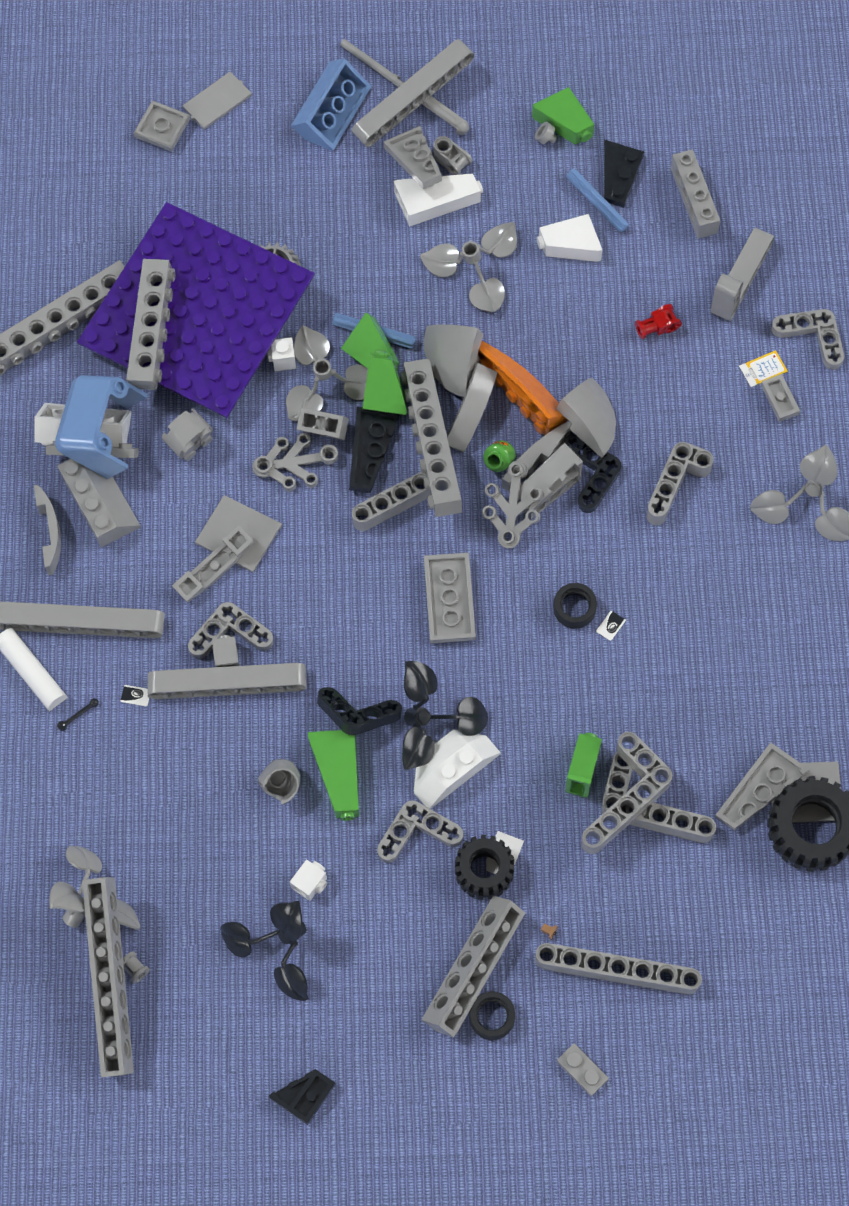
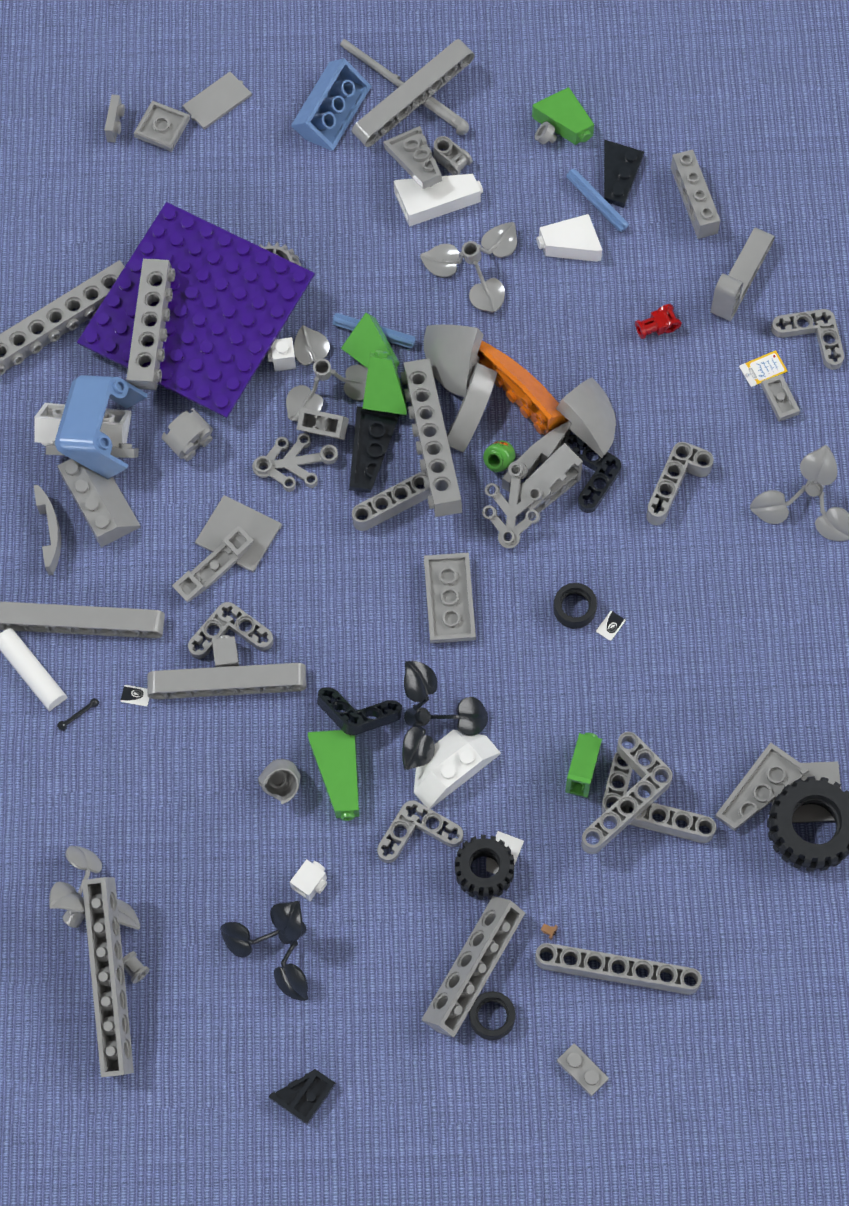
none -> light grey plate [104,94,125,142]

